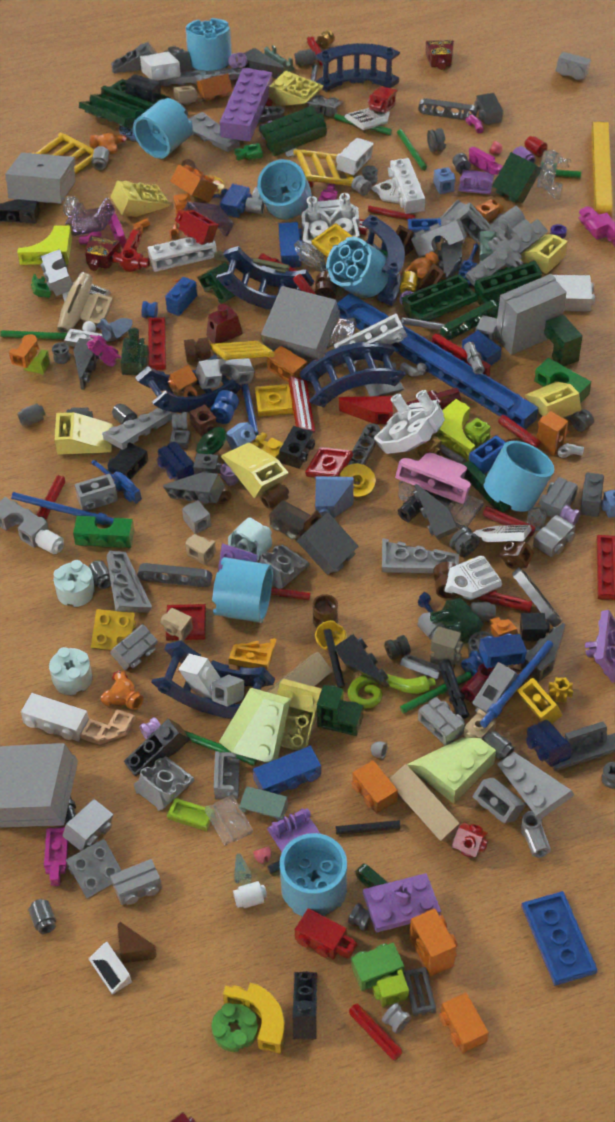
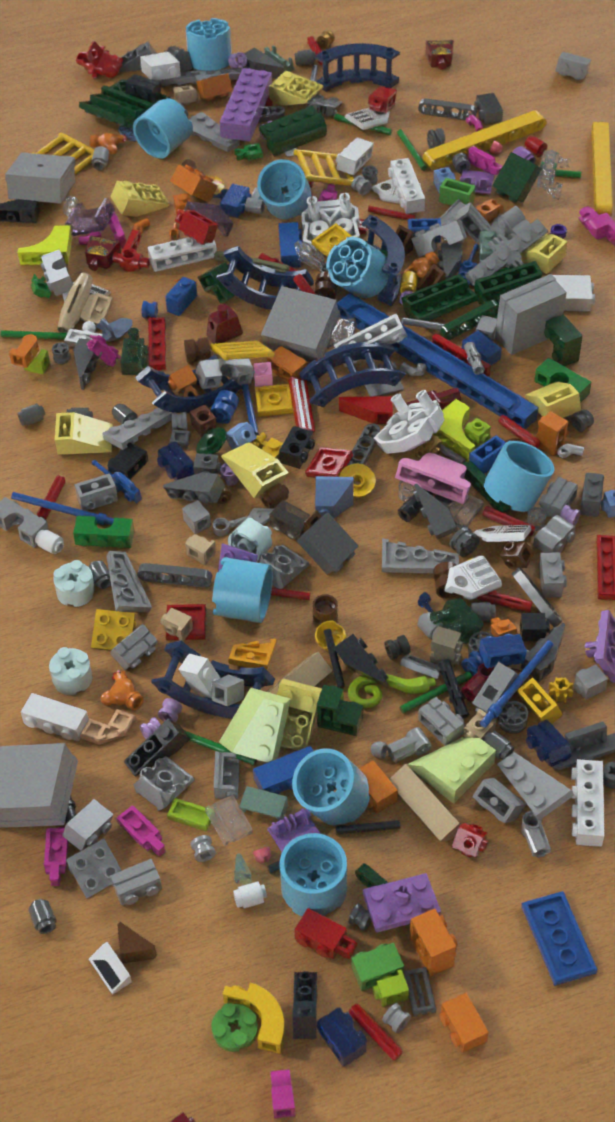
none -> red piece [76,41,123,78]
none -> dark pink hinge [116,805,166,857]
none -> lavender wheel [158,698,183,723]
none -> light grey wheel [190,835,216,862]
none -> light grey piece [213,508,282,537]
none -> bright pink brick [253,362,273,387]
none -> dark pink leg [270,1069,295,1119]
none -> medium azure brick [292,749,370,826]
none -> clear blue brick [317,1007,367,1067]
none -> light grey piece [387,727,432,763]
none -> yellow beam [422,110,547,170]
none -> bright green brick [439,178,476,205]
none -> dark grey wheel [498,701,528,734]
none -> light grey brick [539,552,567,598]
none -> white brick [571,759,604,847]
none -> light grey brick [574,664,608,700]

